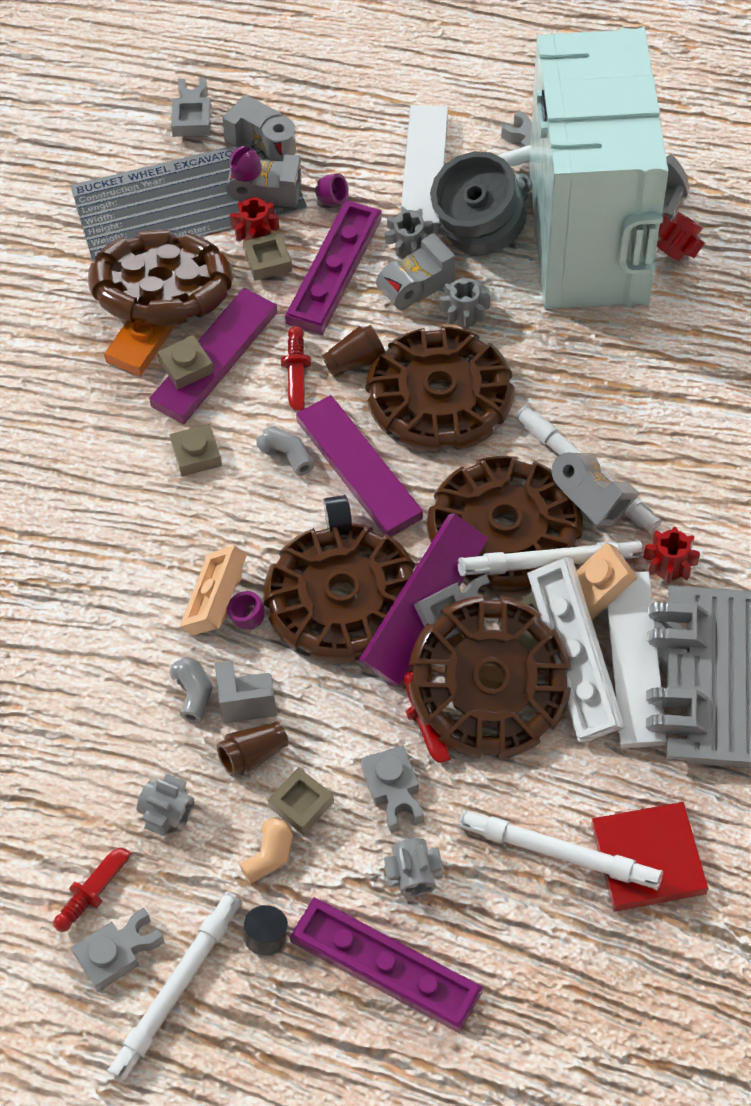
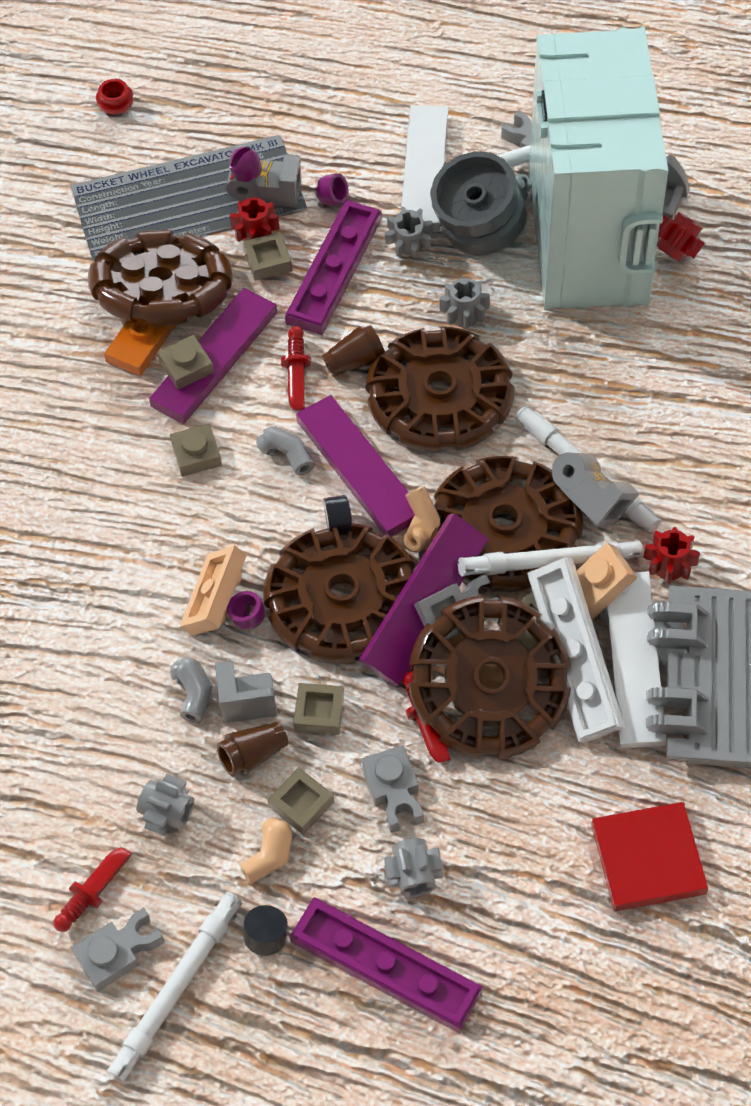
light grey plate [171,78,212,137] -> none
light grey leg [223,94,296,162] -> none
light grey leg [376,233,455,309] -> none
white piece [459,810,663,890] -> none
none -> red plate [96,79,134,114]
none -> dark tan plate [293,683,344,735]
none -> light nougat arm [404,486,441,553]

